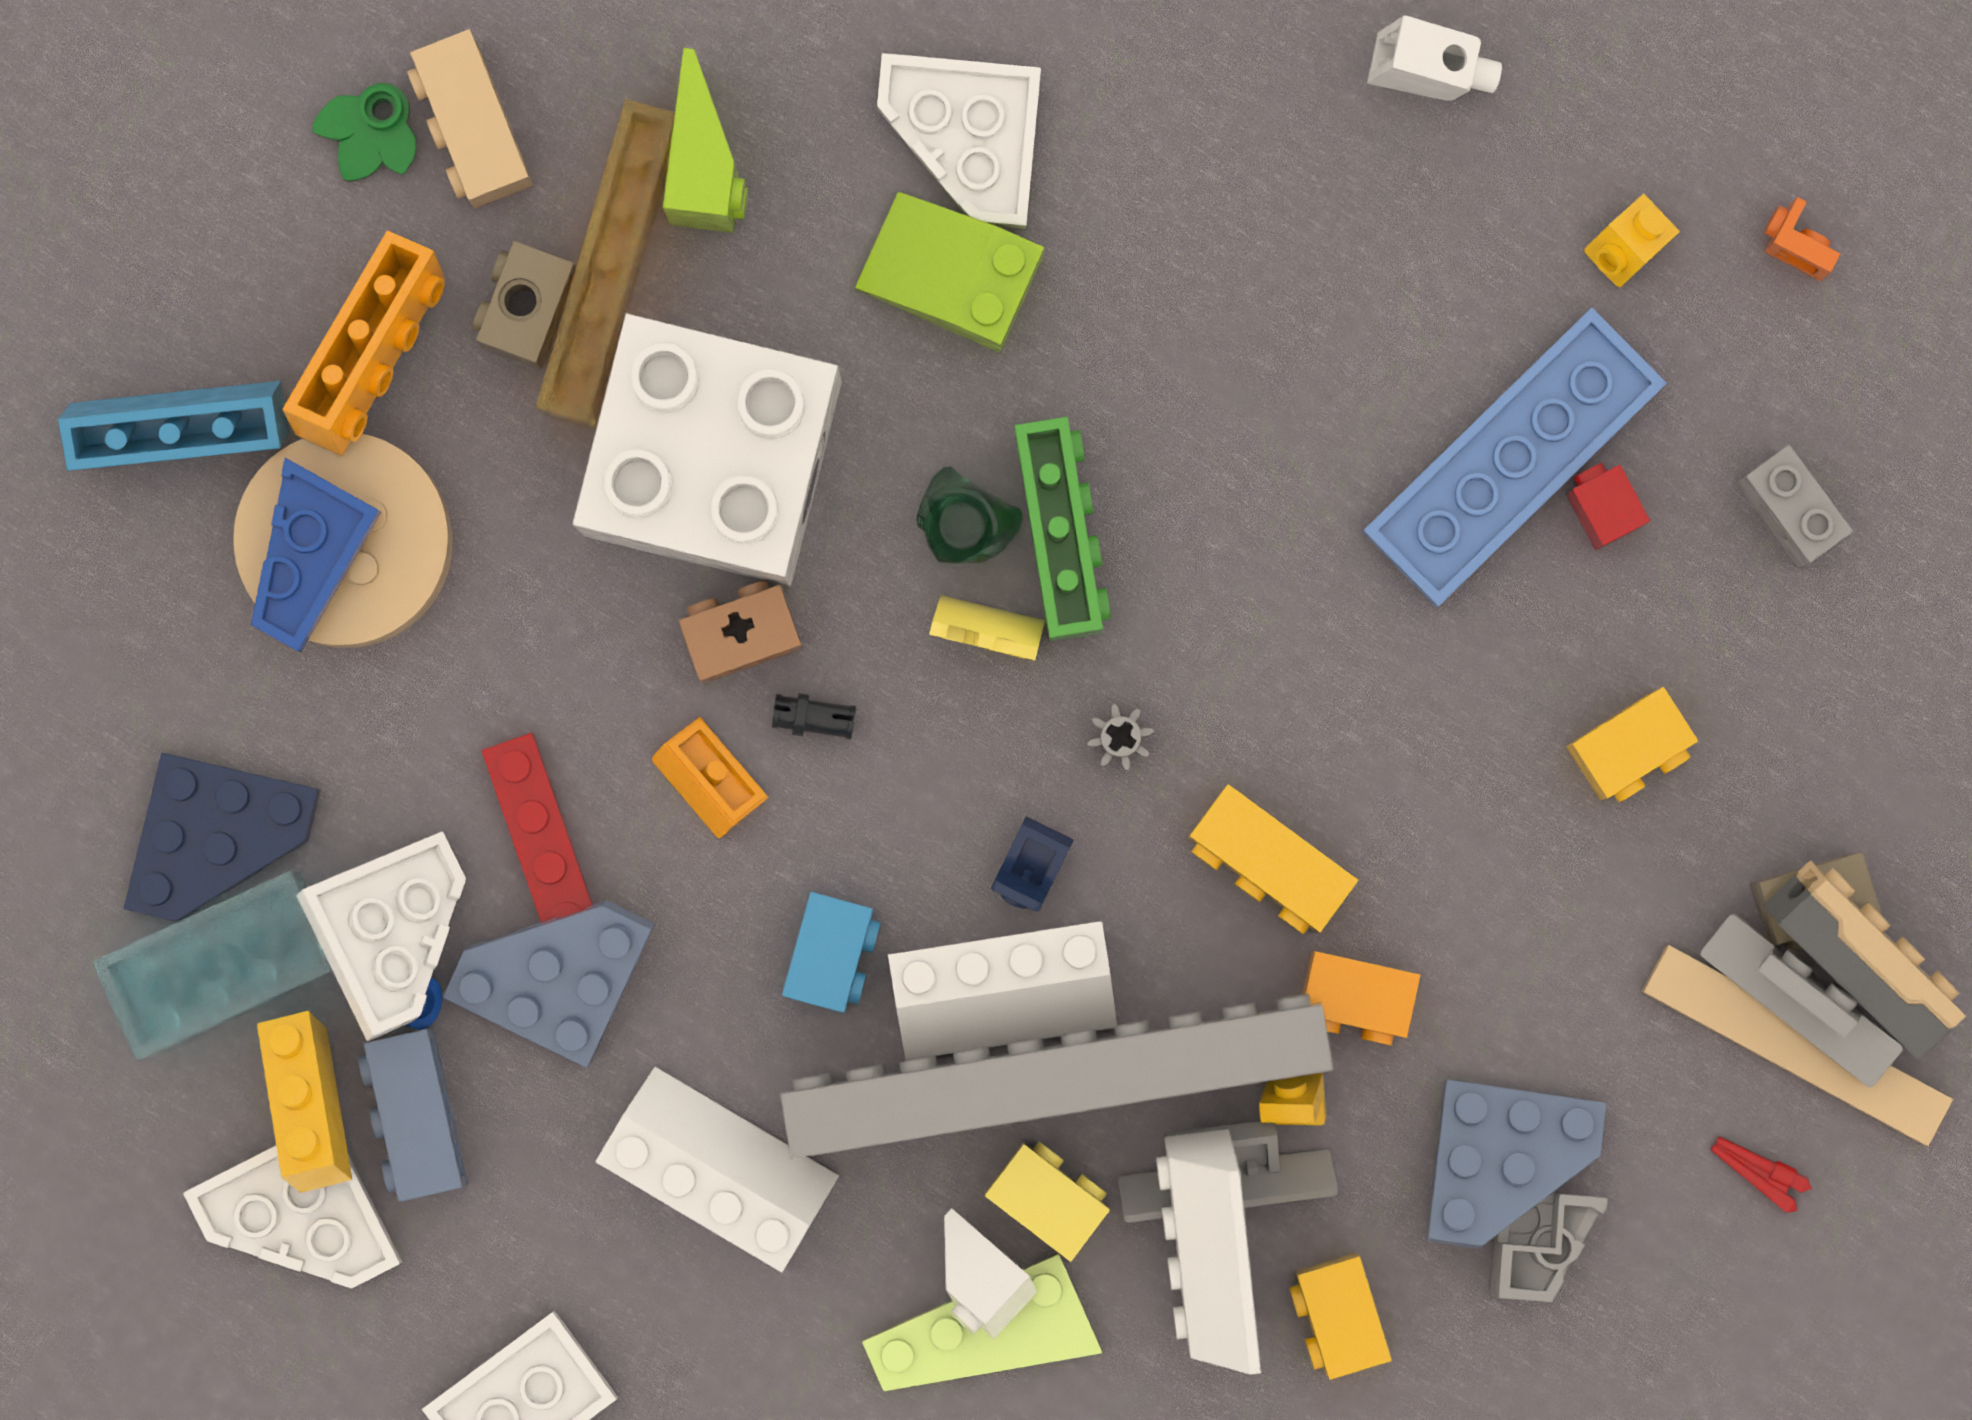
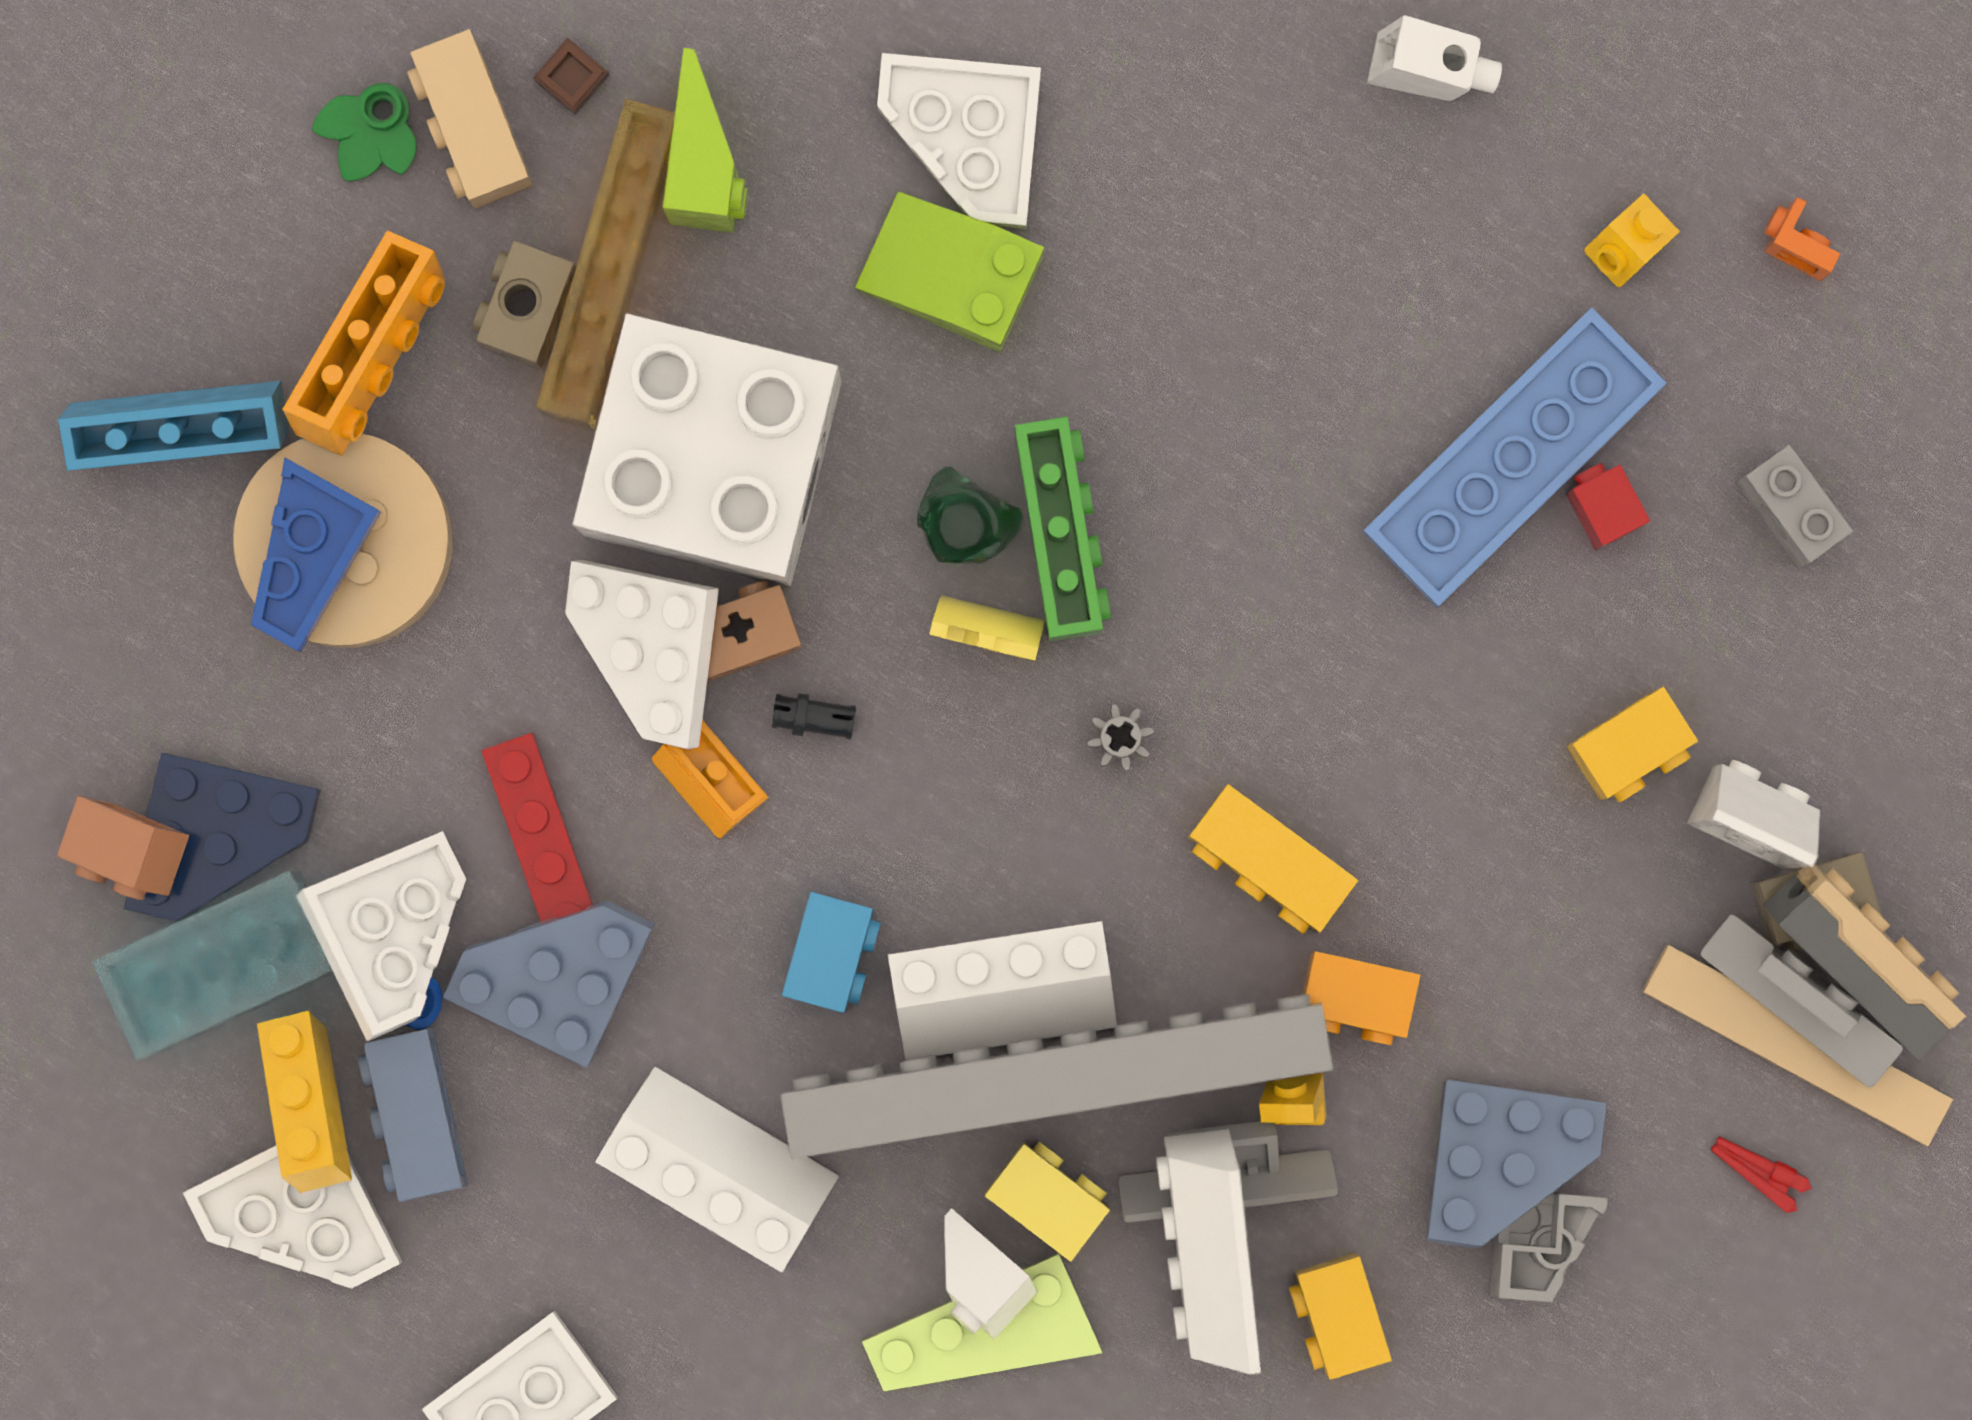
dark blue bracket [991,816,1074,912] -> none
none -> nougat brick [57,795,190,900]
none -> reddish brown tile [533,38,609,115]
none -> white plate [565,560,719,749]
none -> white slope [1686,760,1820,869]

